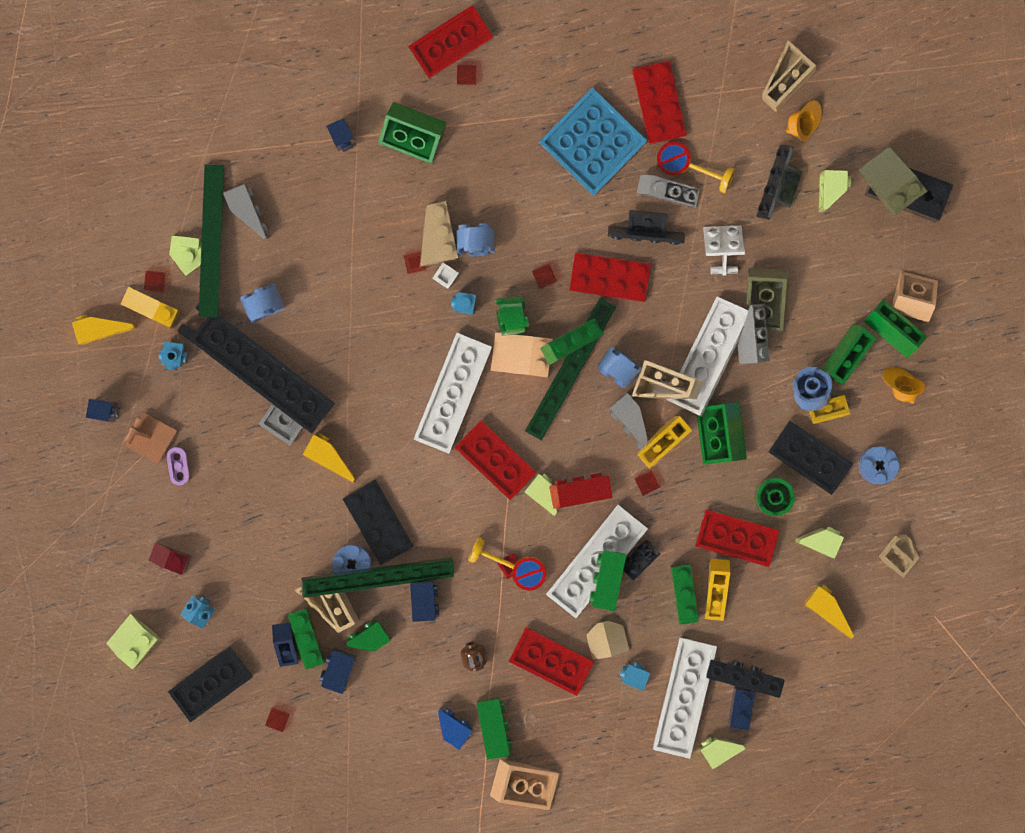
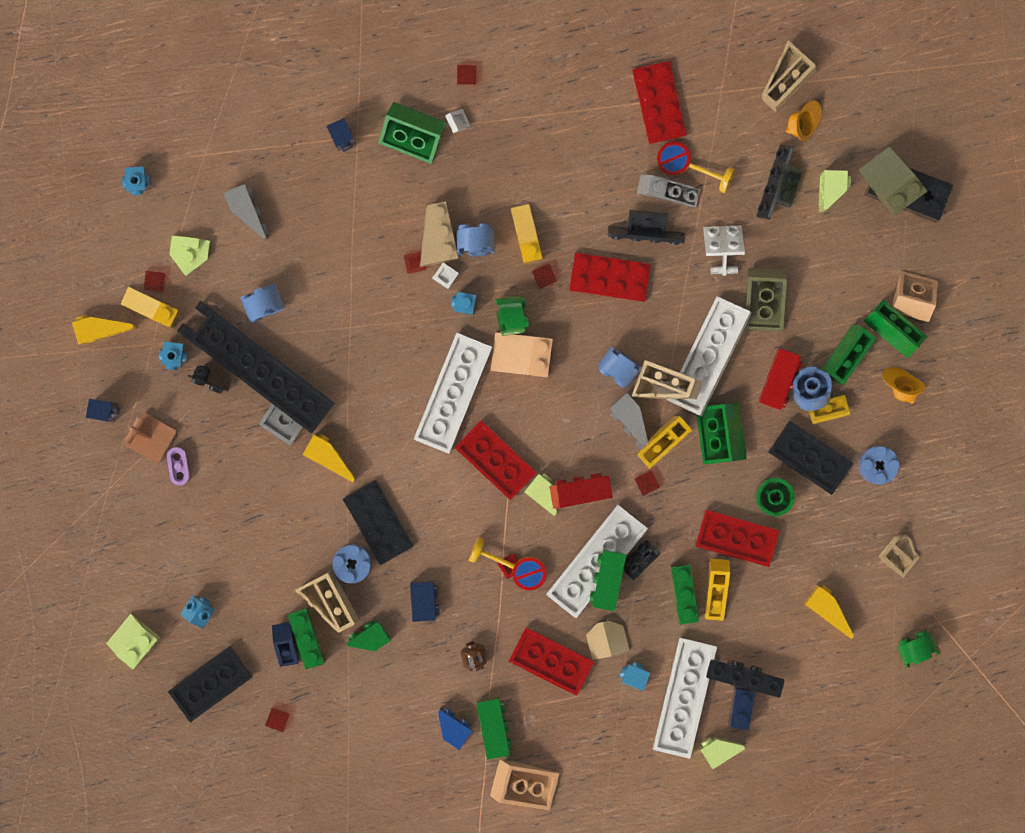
dark red slope [149,542,191,575] -> none
dark green tile [198,164,224,318] -> none
dark green tile [301,557,454,598] -> none
dark blue brick [319,649,356,694] -> none
red plate [408,5,493,79] -> none
dark green tile [525,298,616,440] -> none
dark azure plate [539,87,647,196] -> none
green brick [540,318,604,365] -> none
light grey slope [738,304,769,364] -> none
yellowish green slope [795,527,844,559] -> none
none -> dark azure brick [122,167,151,196]
none -> black hinge [188,365,228,394]
none -> white plate [445,109,470,133]
none -> yellow slope [511,204,542,264]
none -> red brick [758,348,802,411]
none -> green brick [896,629,941,668]

